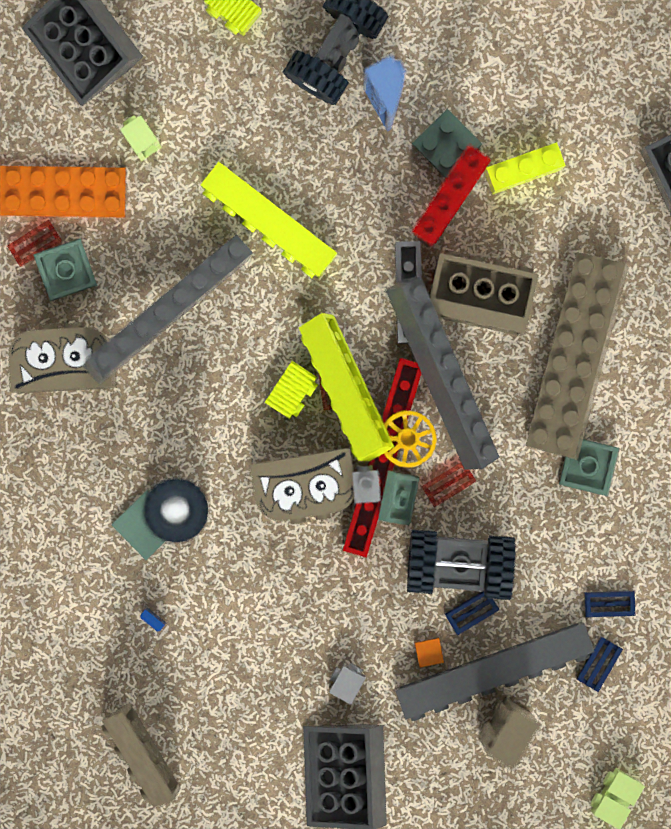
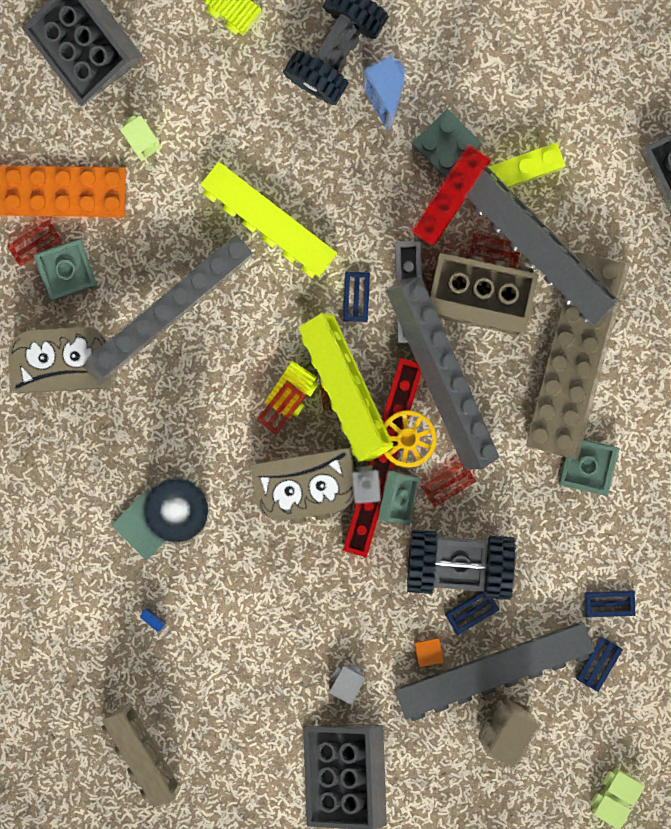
none -> clear red tile [257,380,307,435]
none -> dark blue tile [343,272,370,323]
none -> dark grey brick [465,165,621,325]
none -> clear red tile [468,233,521,269]

